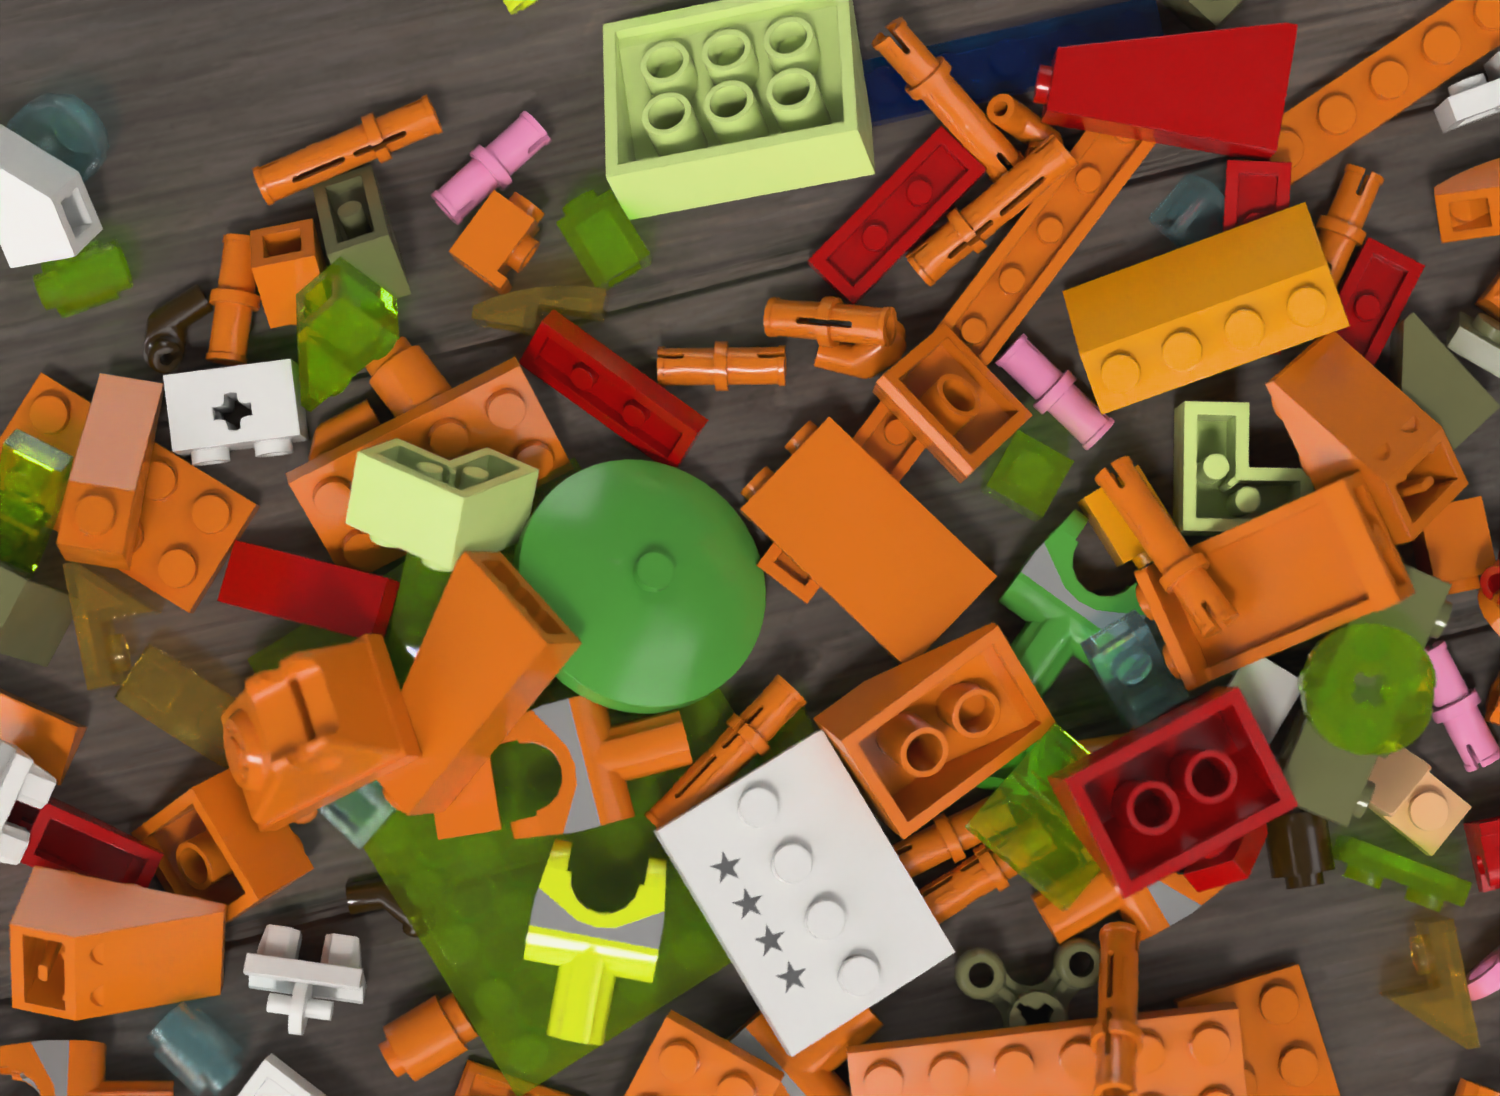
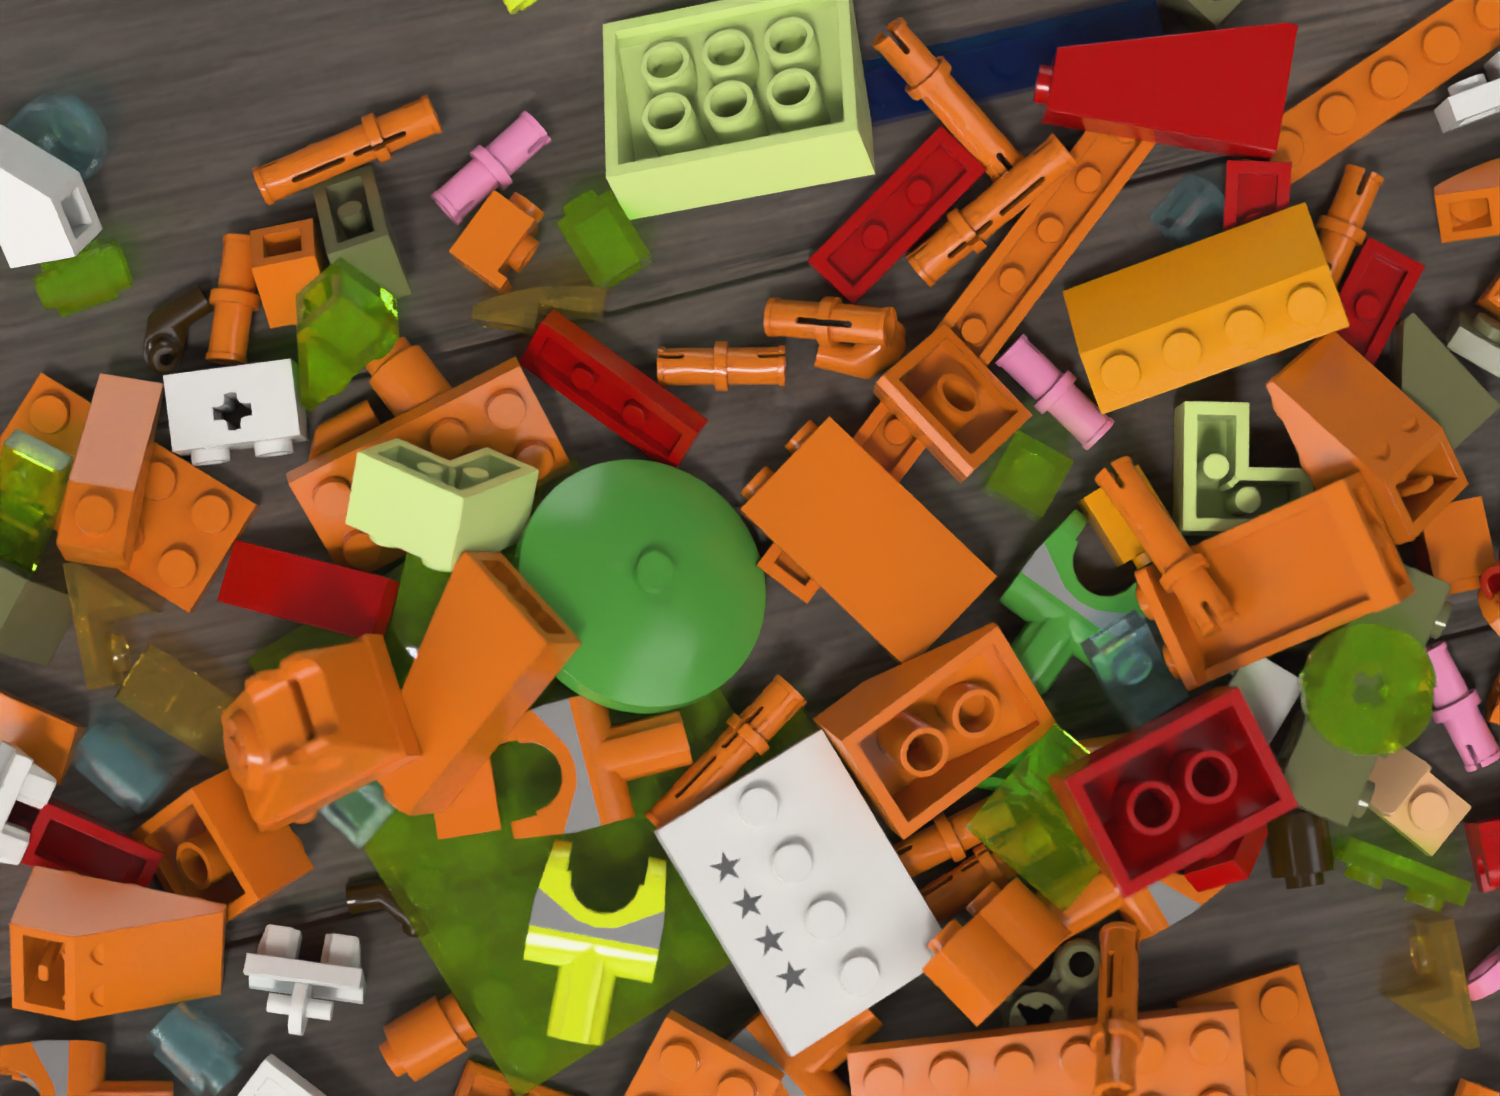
orange arm [986,94,1064,157] -> none
none -> clear light blue brick [74,720,173,814]
none -> orange brick [921,876,1072,1026]

